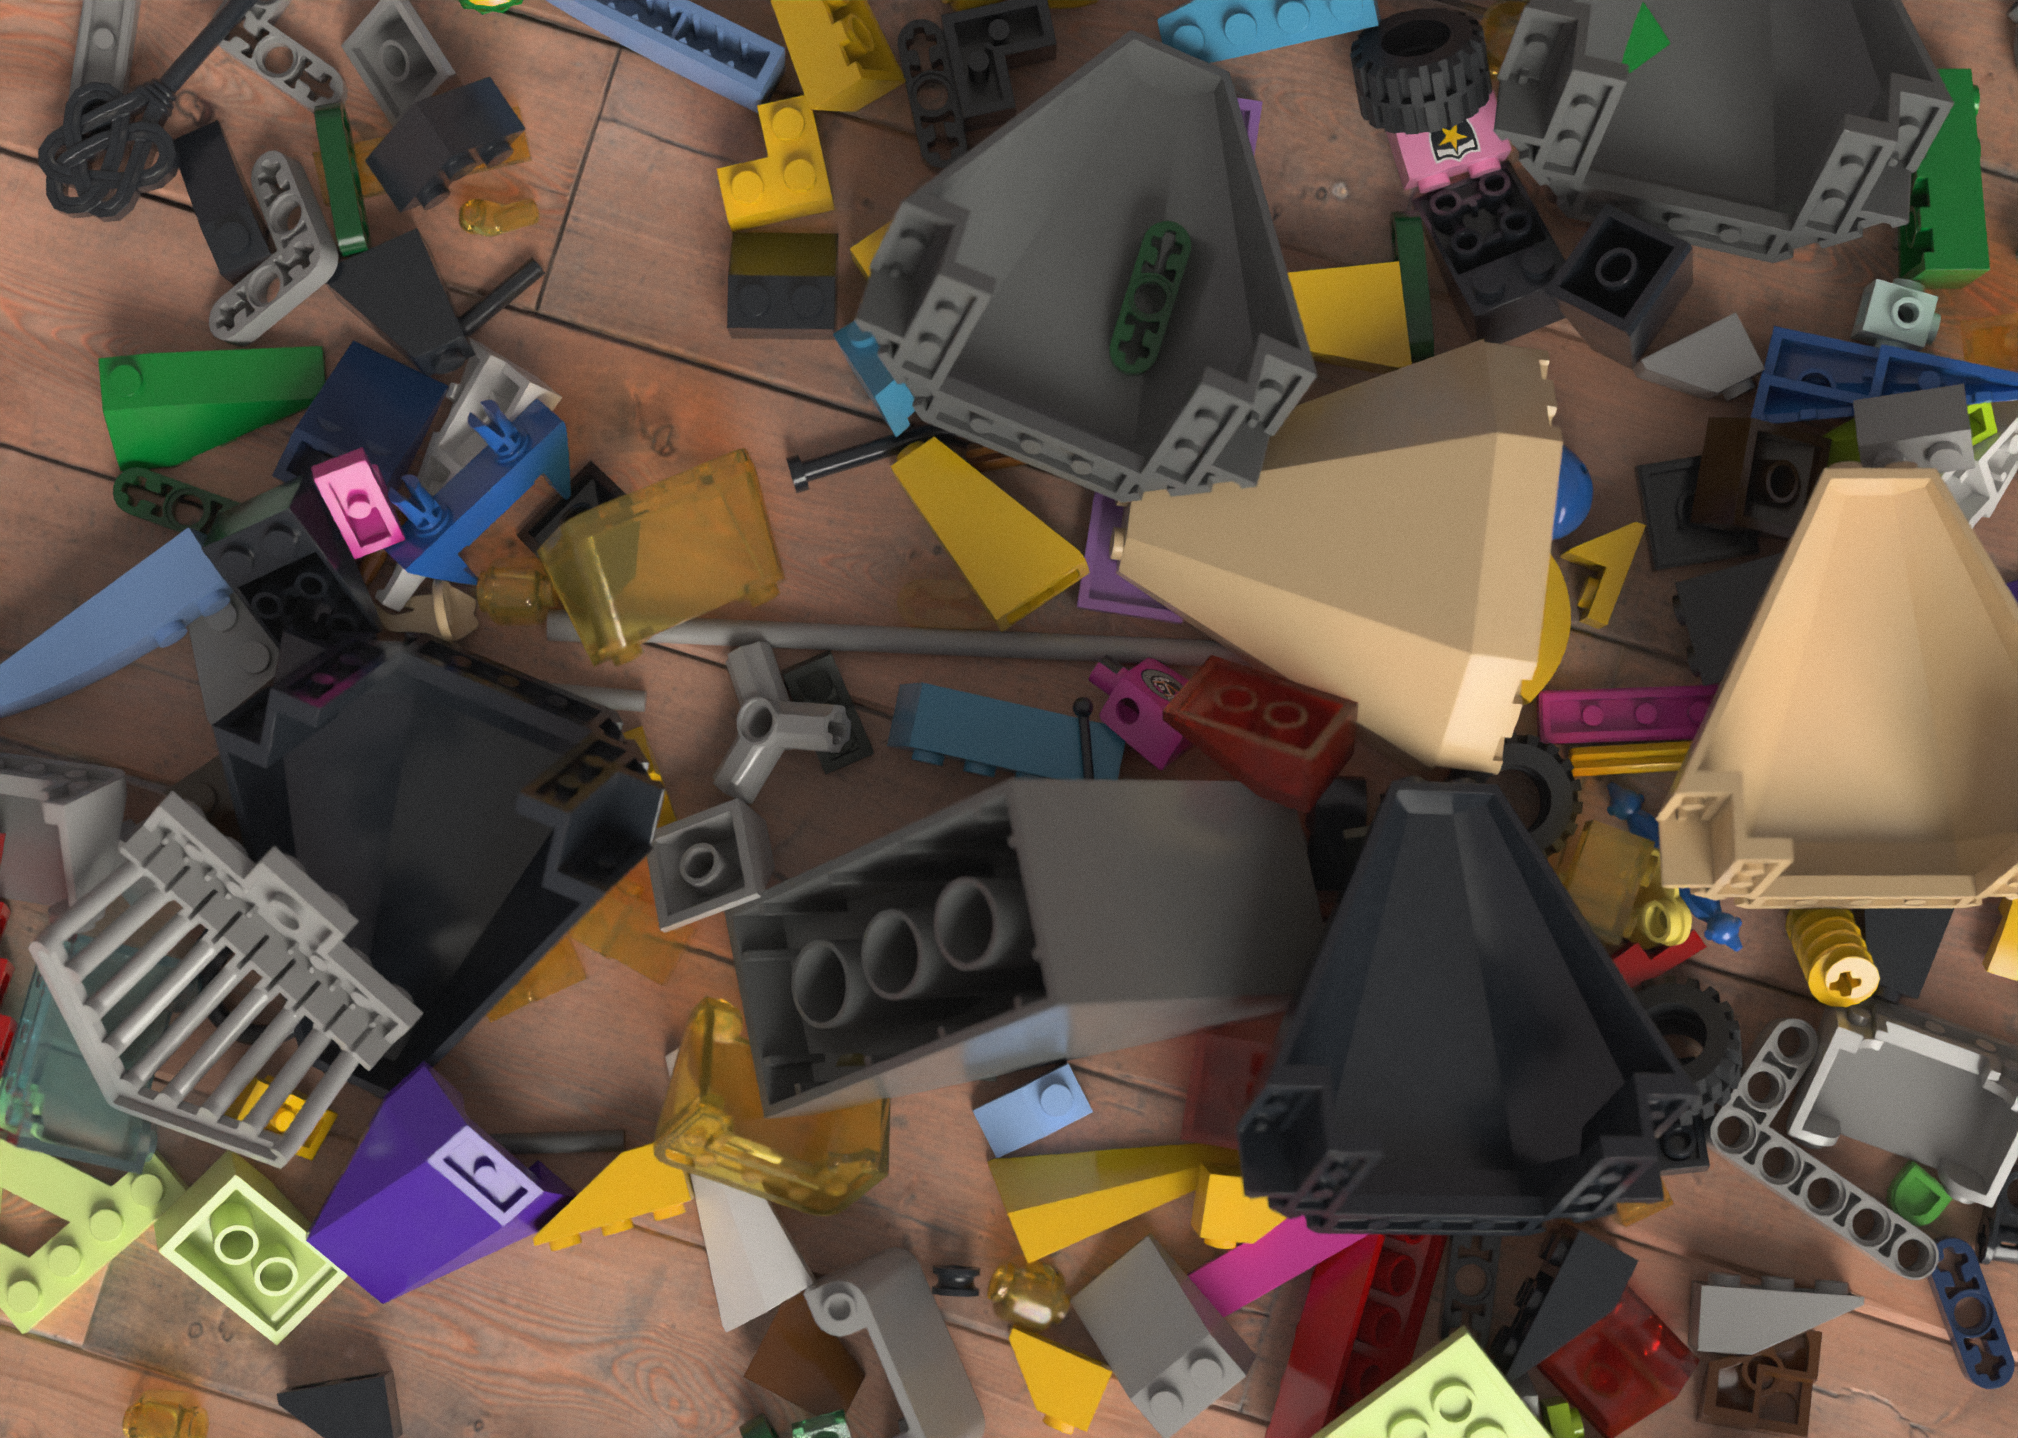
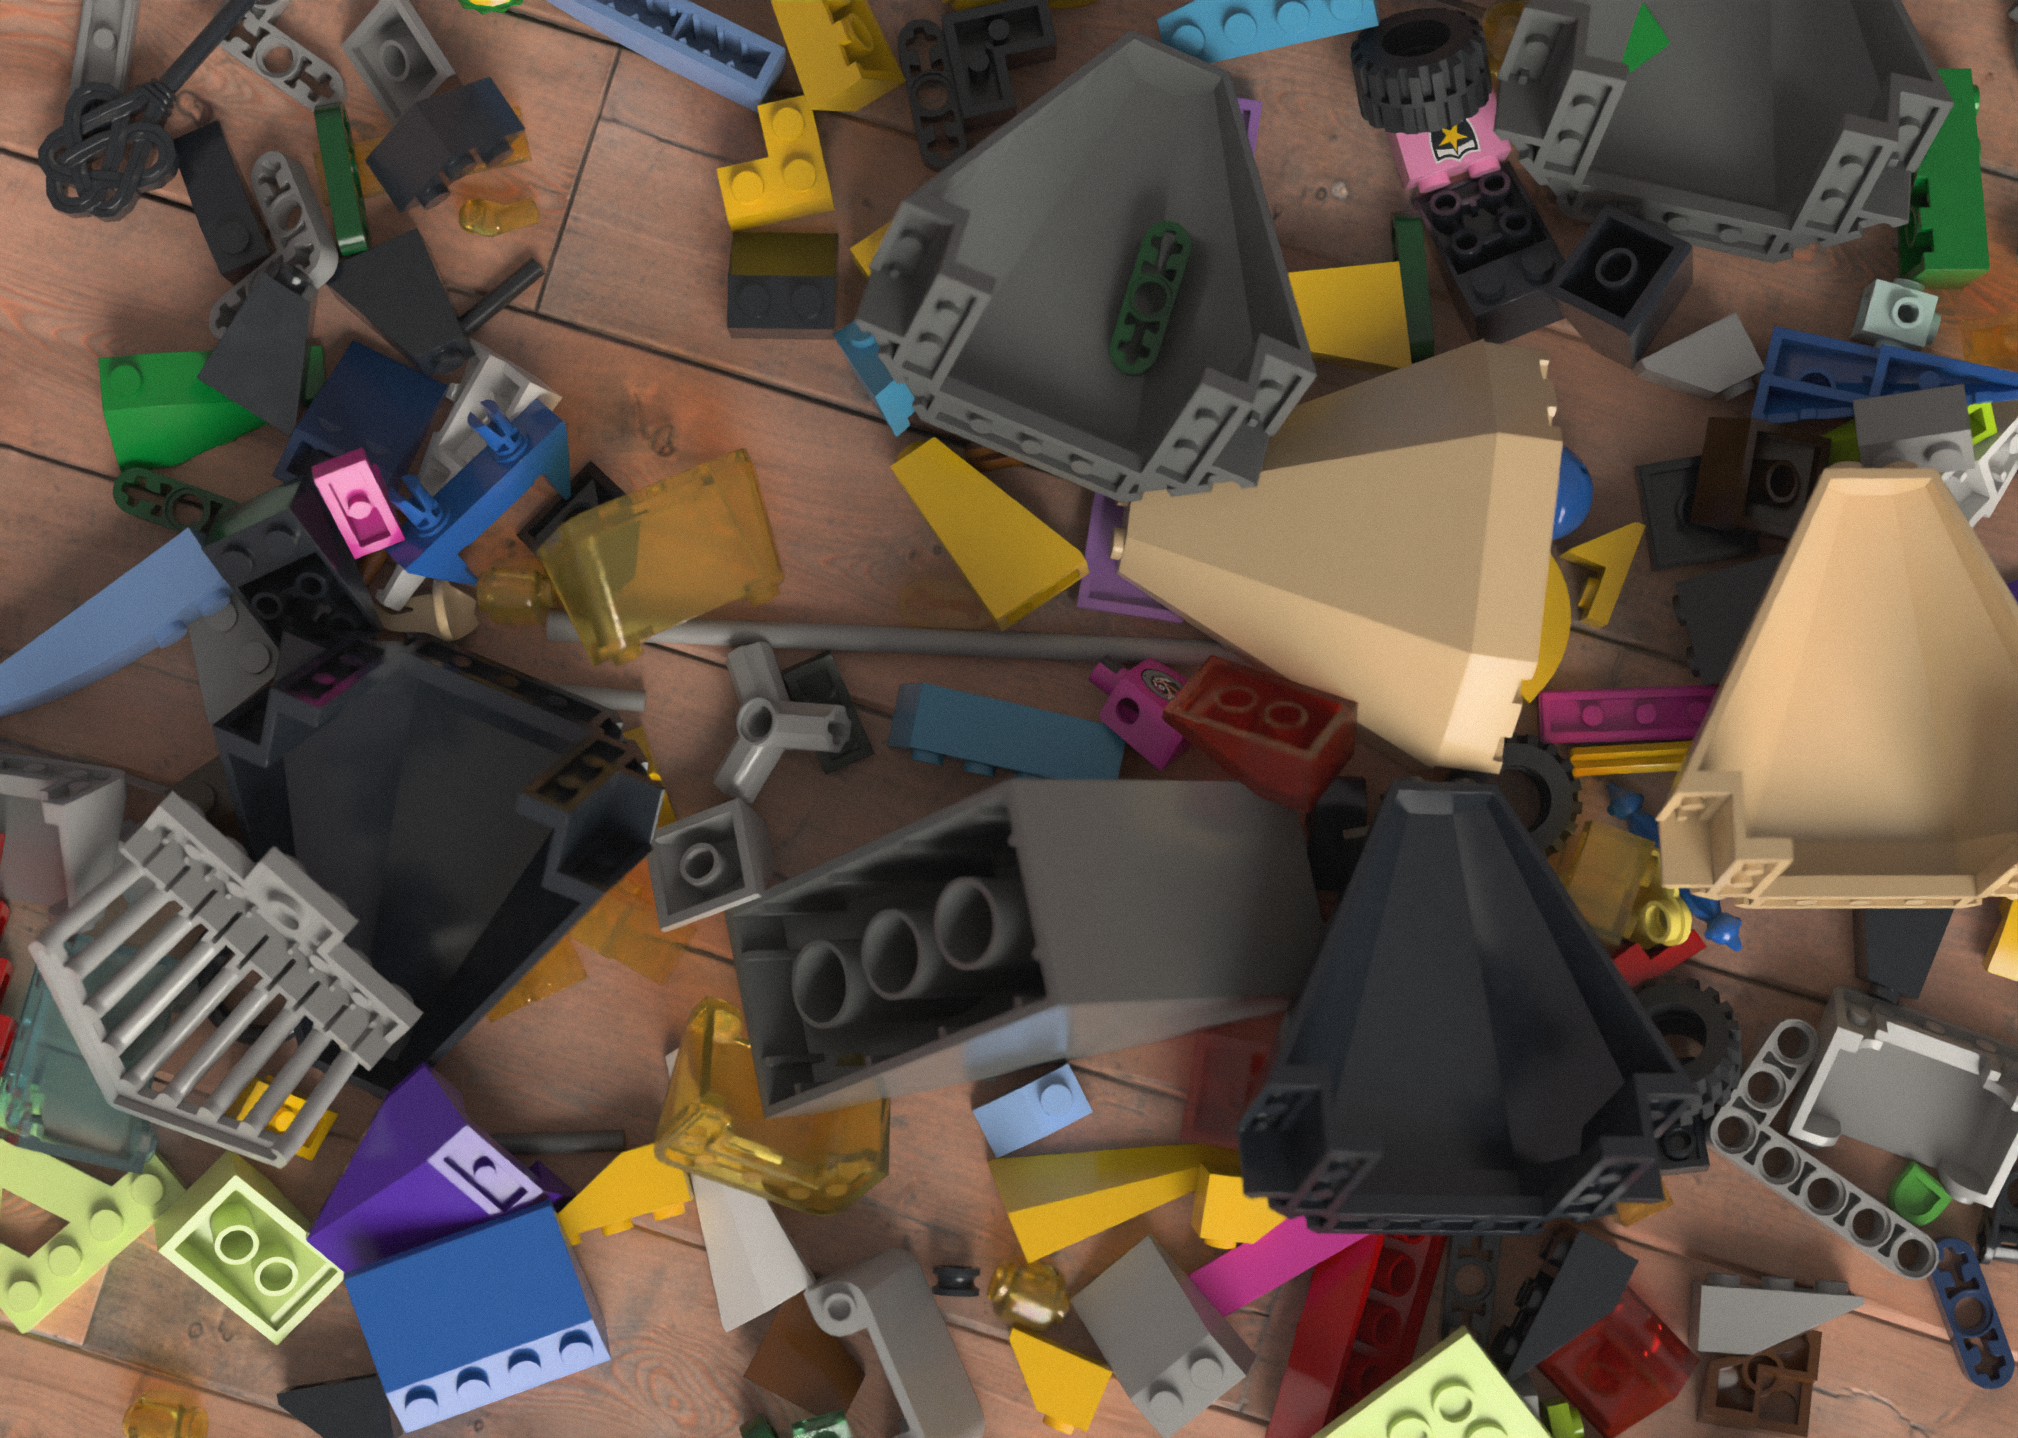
black bar [786,423,958,493] -> none
black hinge [1072,697,1094,780] -> none
yellow piece [1785,908,1880,1007] -> none
none -> black slope [196,260,318,436]
none -> blue slope [343,1199,611,1433]

